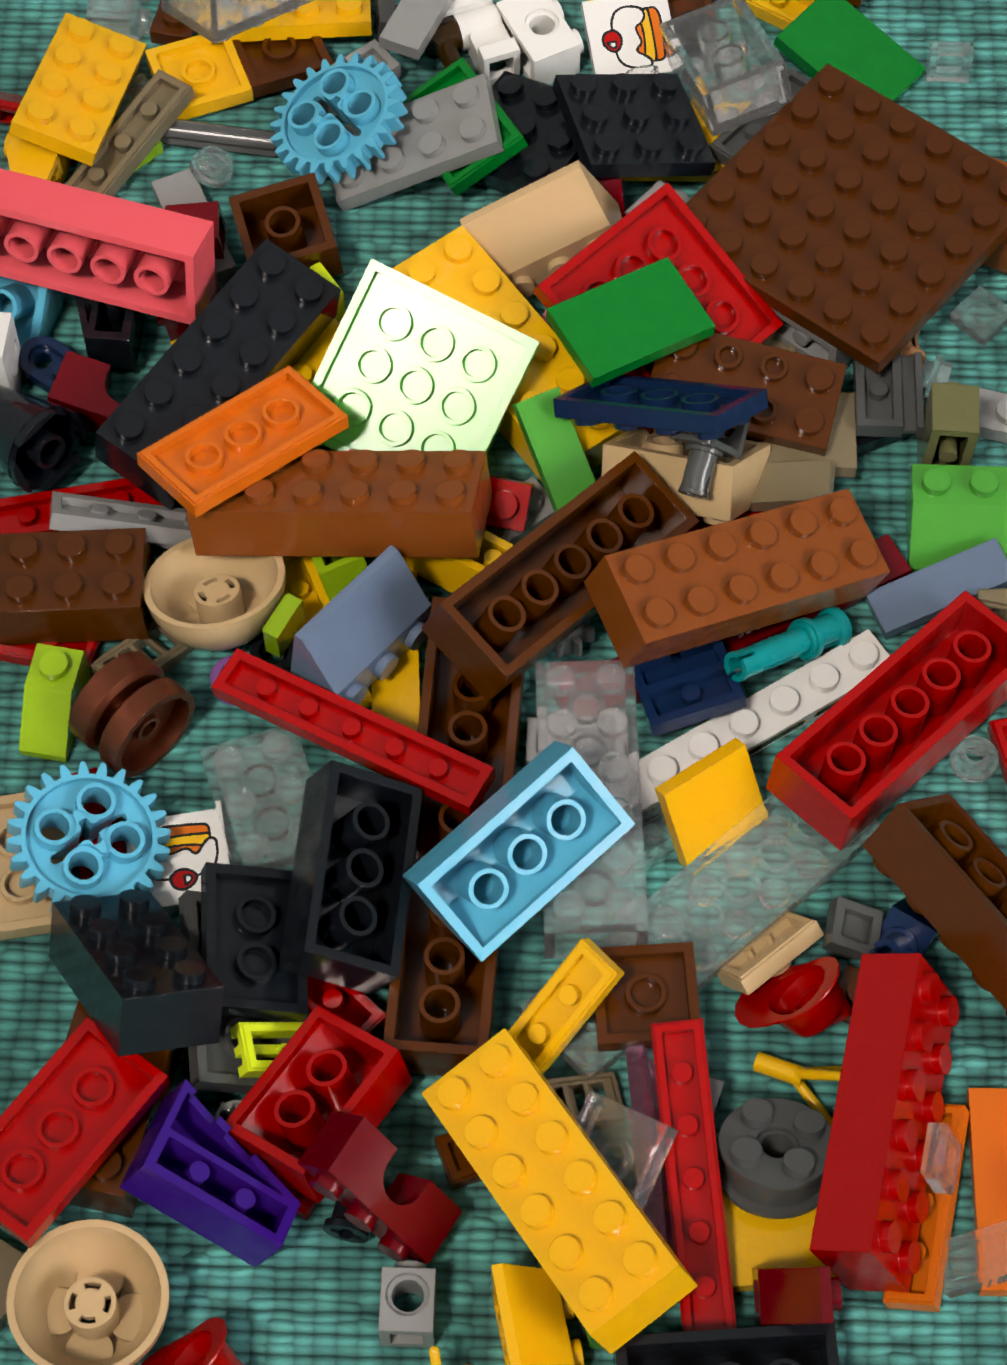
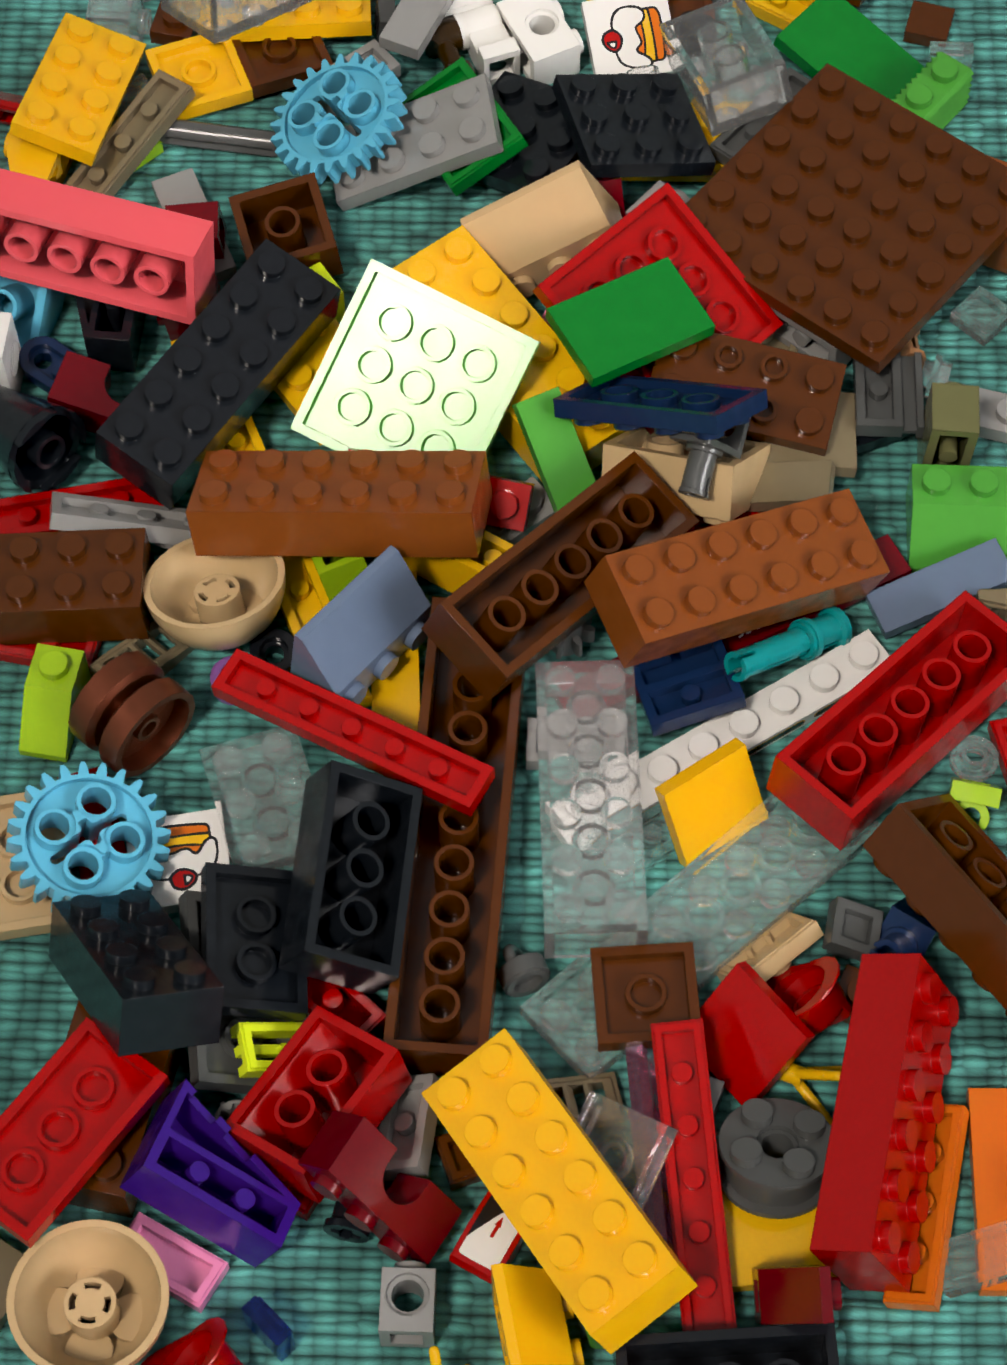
orange tile [136,365,349,518] -> none
clear plate [189,146,233,188] -> none
lime tile [262,593,305,659] -> none
medium azure slope [402,740,635,962] -> none
yellow tile [508,938,625,1075] -> none
clear tile [920,1122,962,1194] -> none
none -> bright pink tile [129,1212,230,1313]
none -> clear blue tile [241,1295,296,1362]
none -> light grey plate [379,1073,439,1181]
none -> slope [449,1190,523,1284]
none -> dark grey tile [497,944,551,997]
none -> red tile [700,961,815,1105]
none -> bright green brick [890,52,974,129]
none -> reddish brown tile [903,0,955,50]
none -> lime tile [948,776,1002,830]

